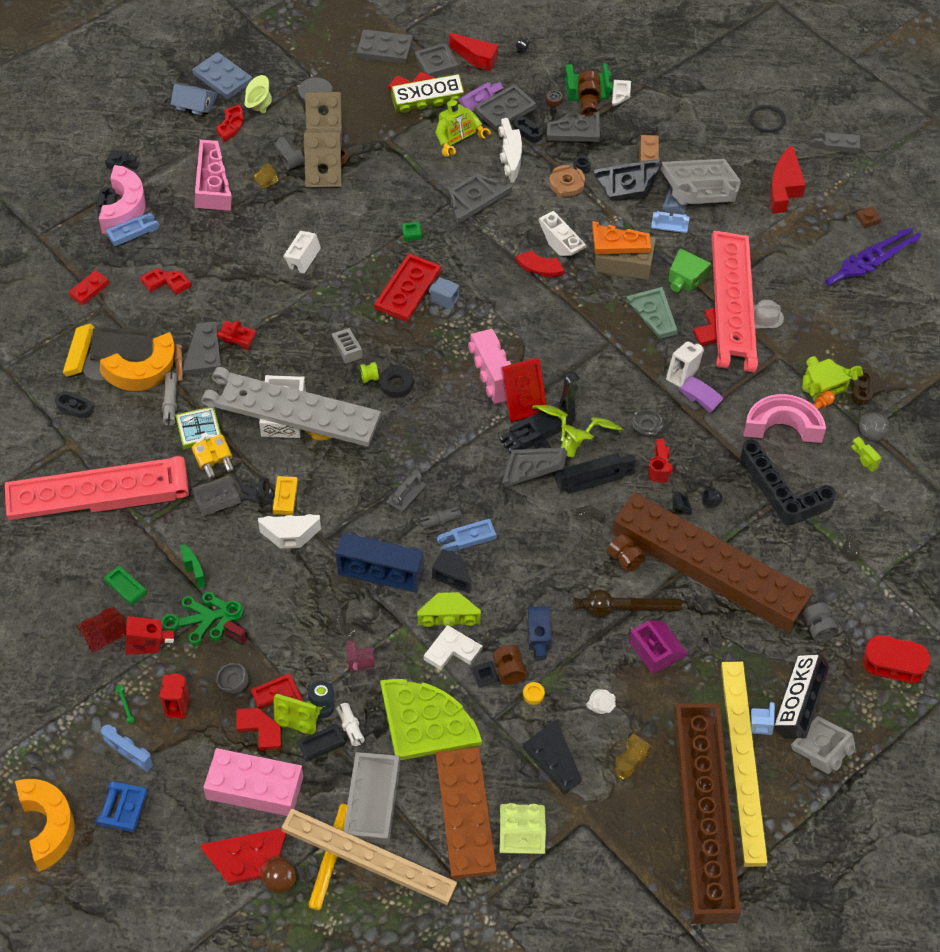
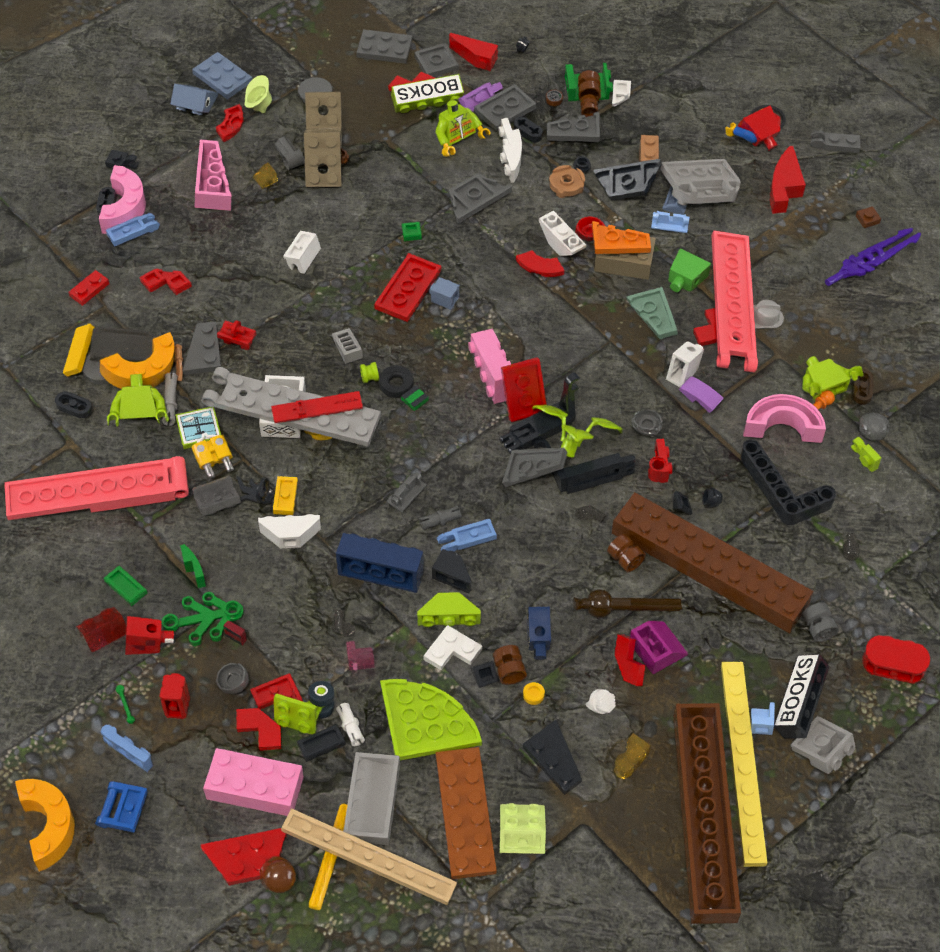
none -> lime torso [107,374,169,426]
none -> red piece [271,391,363,424]
none -> tile [401,385,429,411]
none -> red hat [575,216,605,242]
none -> red tile [615,634,645,686]
none -> red torso [725,106,781,151]

